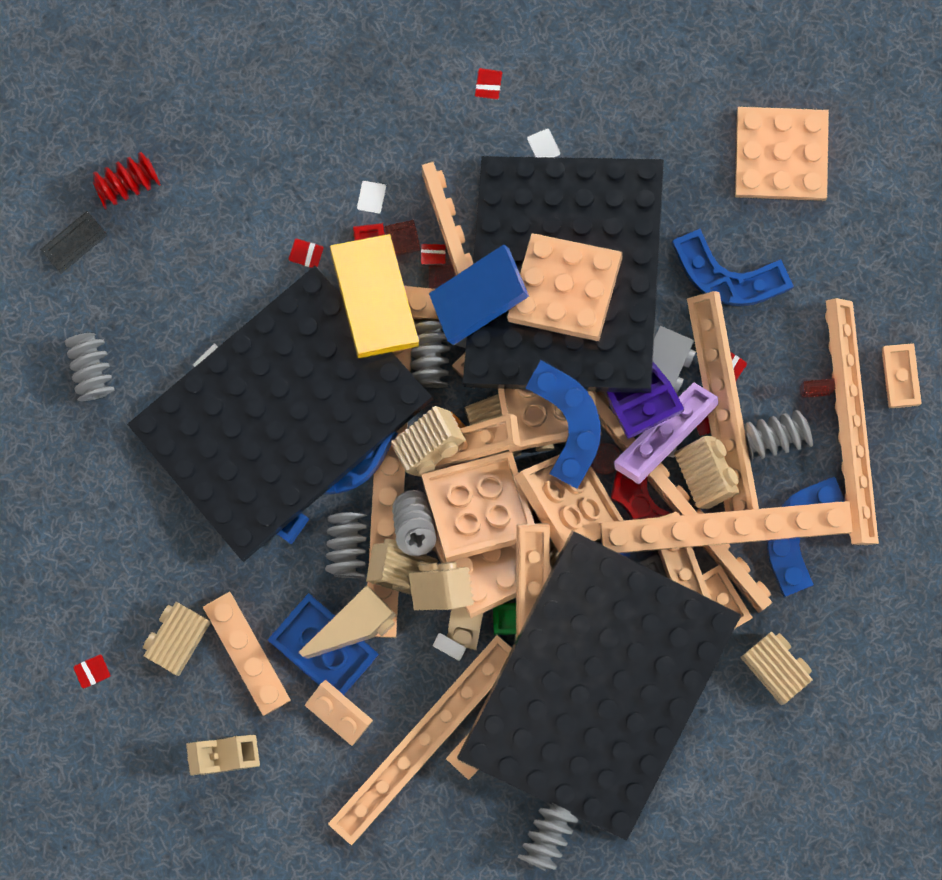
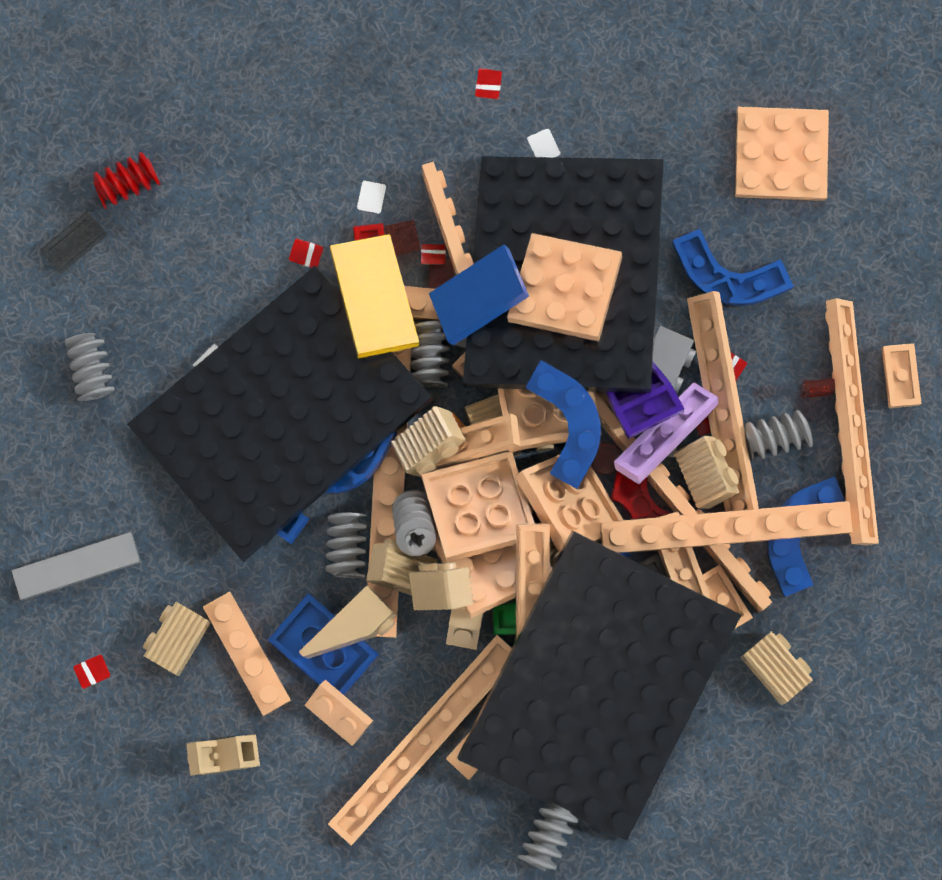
white sticker [433,633,466,661] -> none
none -> light grey tile [11,532,141,601]

